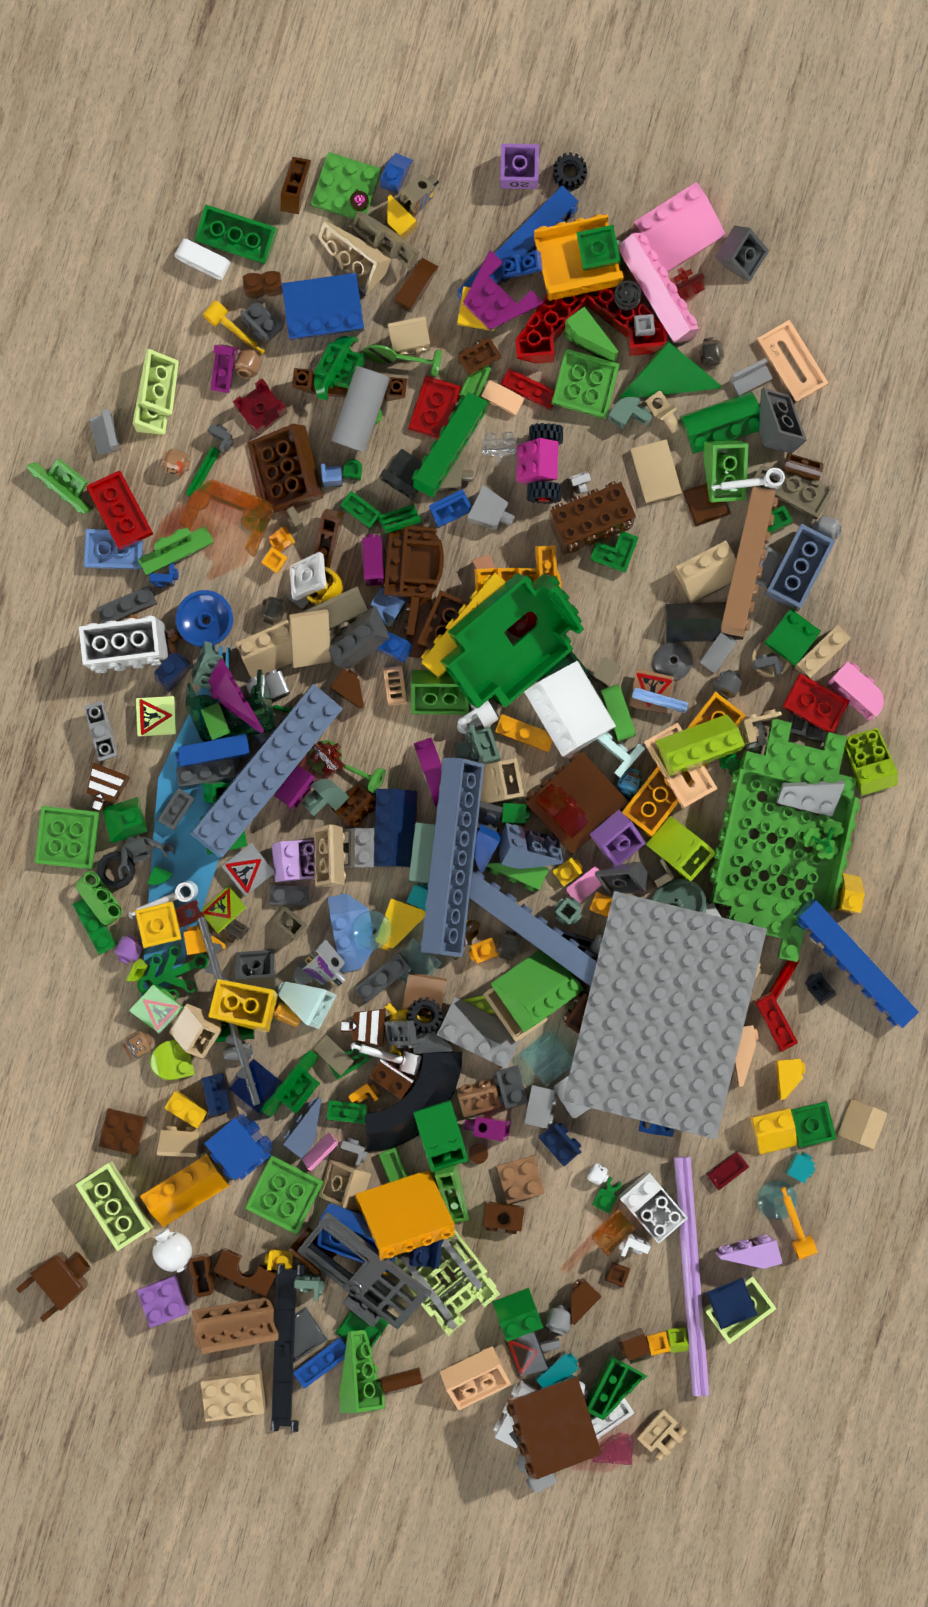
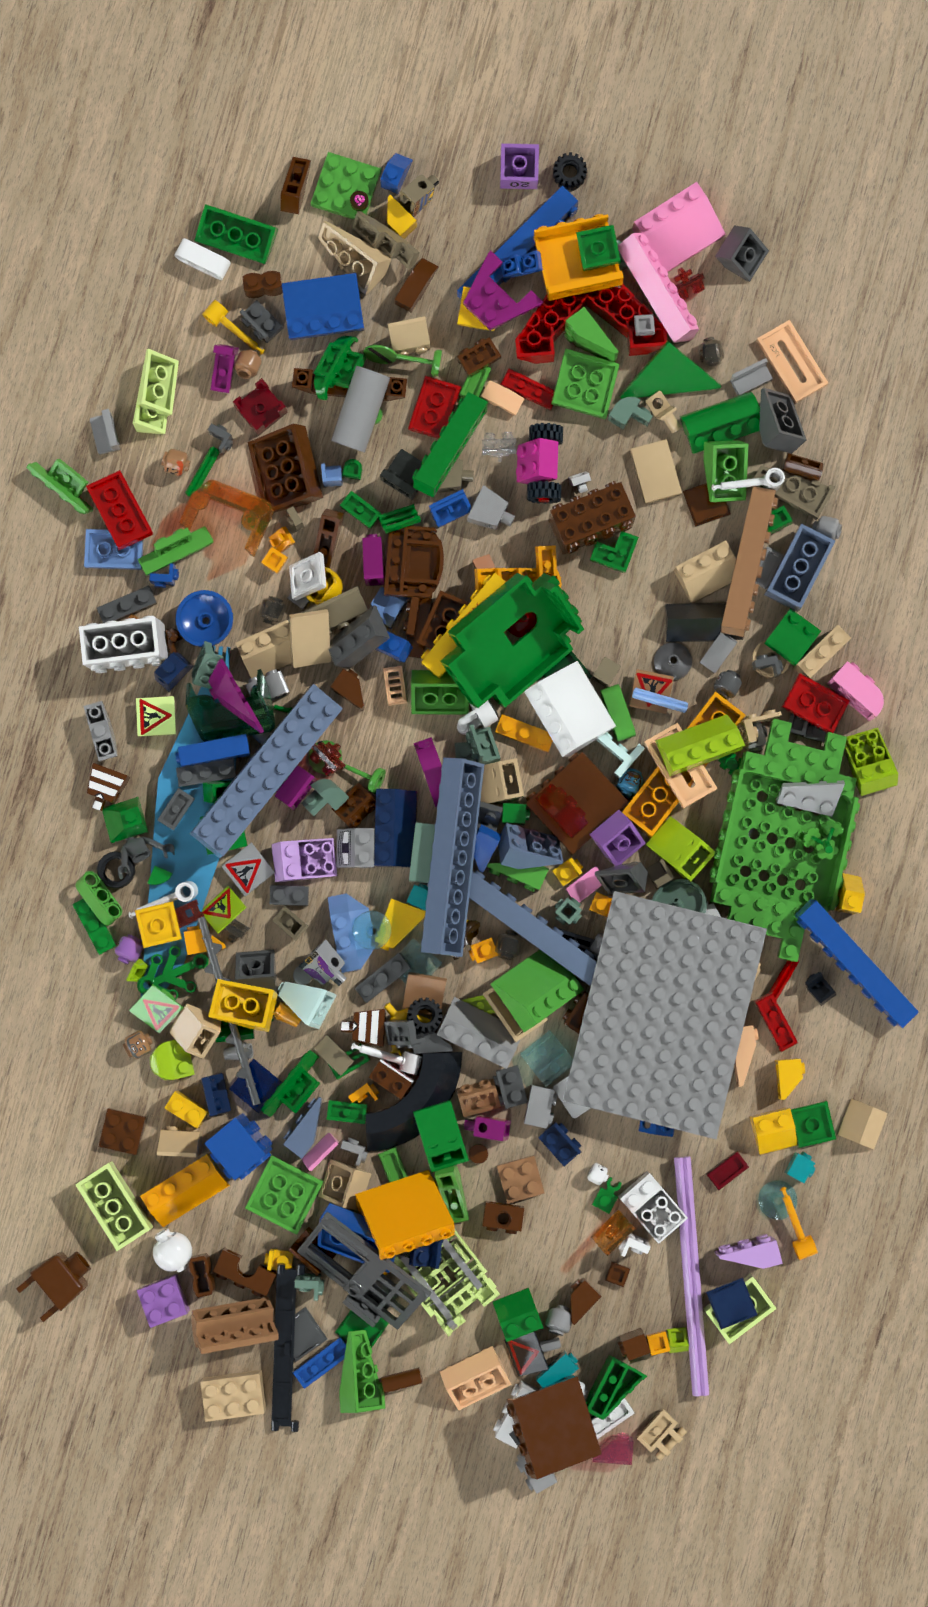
bright green plate [34,806,100,869] -> none
bright green tile [201,702,230,740] -> none
tan slope [314,825,346,887] -> none
pearl dark grey wheel [614,280,641,311] -> none

